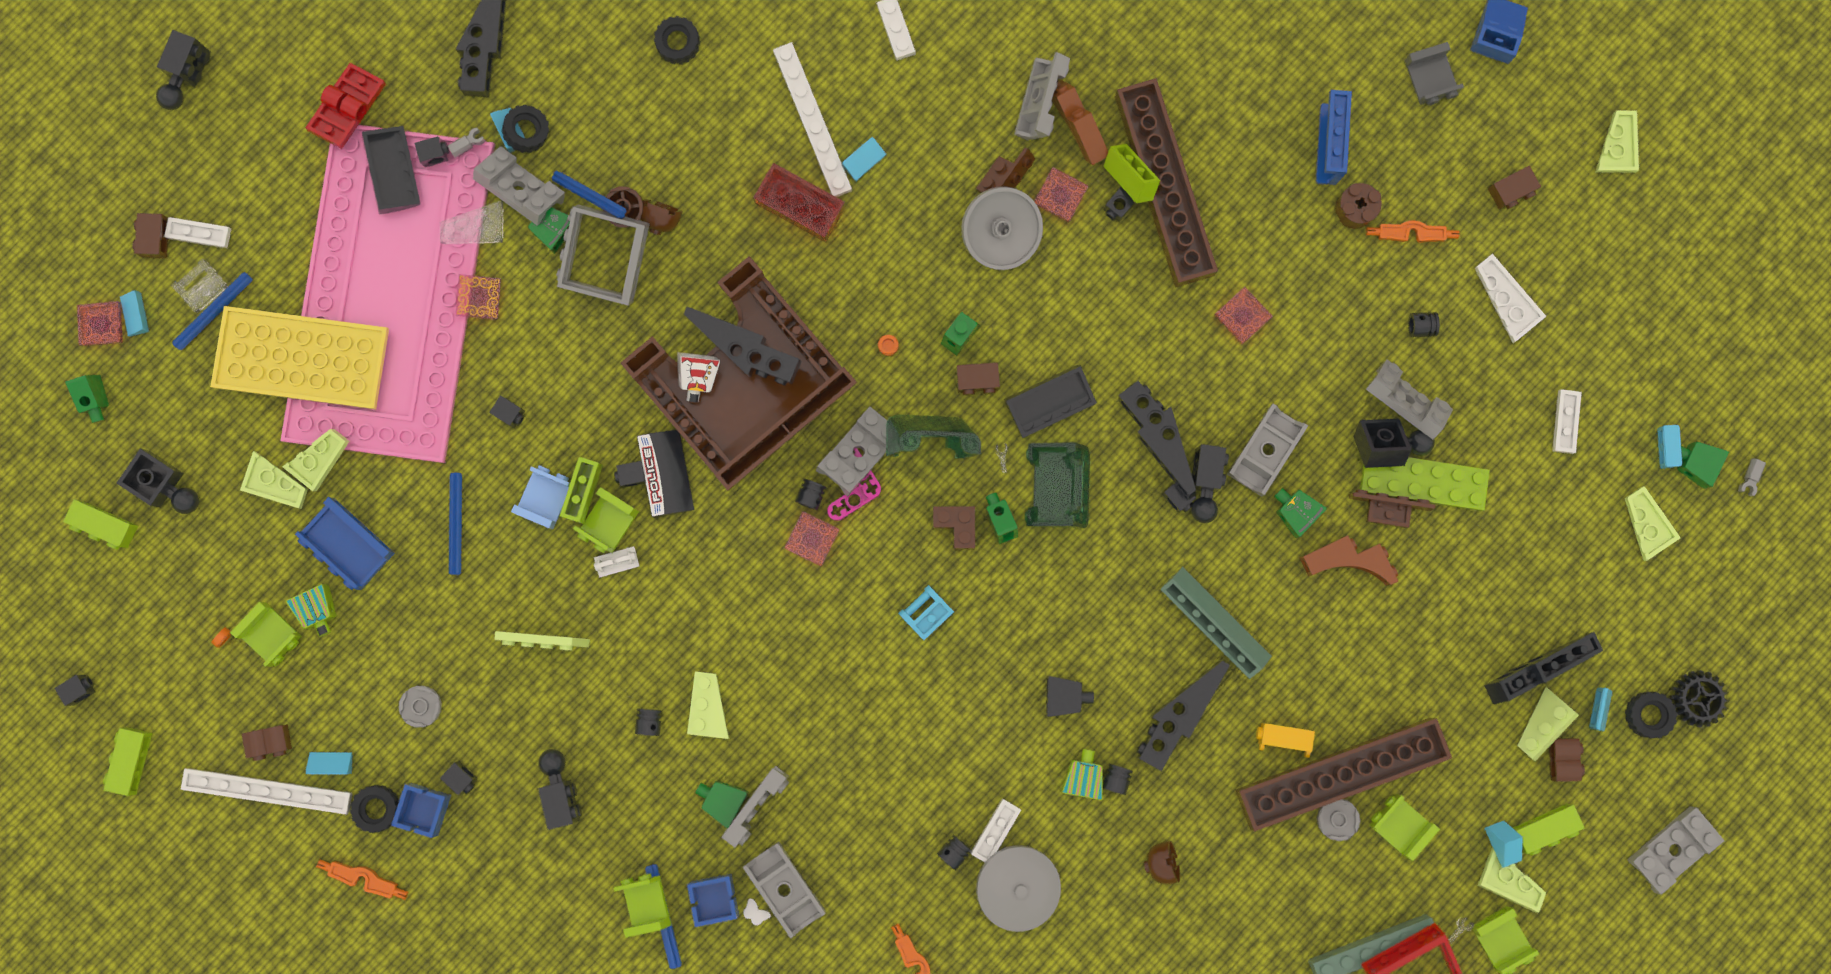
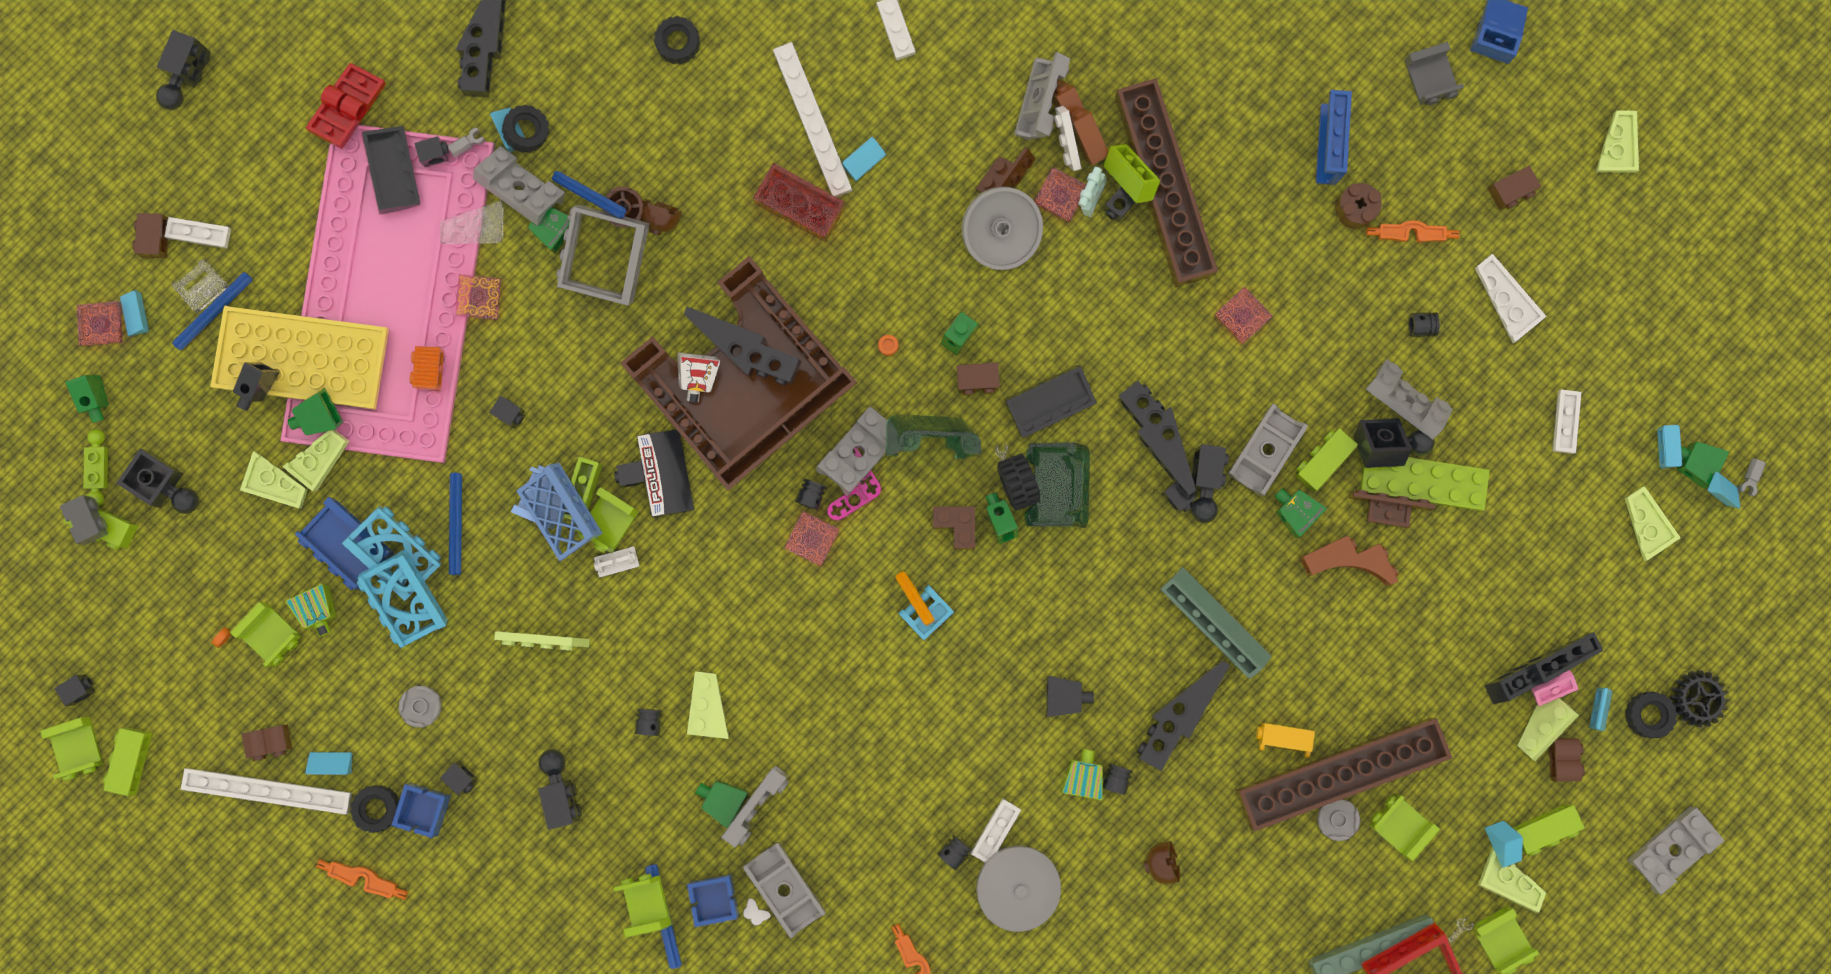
none -> lime panel [40,717,104,781]
none -> dark grey brick [60,495,108,545]
none -> lime plate [83,429,108,506]
none -> black torso [233,362,280,411]
none -> green torso [288,388,344,435]
none -> medium azure fence [342,505,441,601]
none -> medium azure fence [357,549,448,648]
none -> orange brick [409,346,444,391]
none -> medium blue fence [517,463,602,561]
none -> light orange axle [896,571,935,626]
none -> black tyre [997,453,1040,511]
none -> white plate [1054,106,1081,171]
none -> light aqua plate [1078,167,1107,217]
none -> lime brick [1295,428,1358,492]
none -> bright pink plate [1531,670,1578,706]
none -> medium azure slope [1708,472,1740,509]

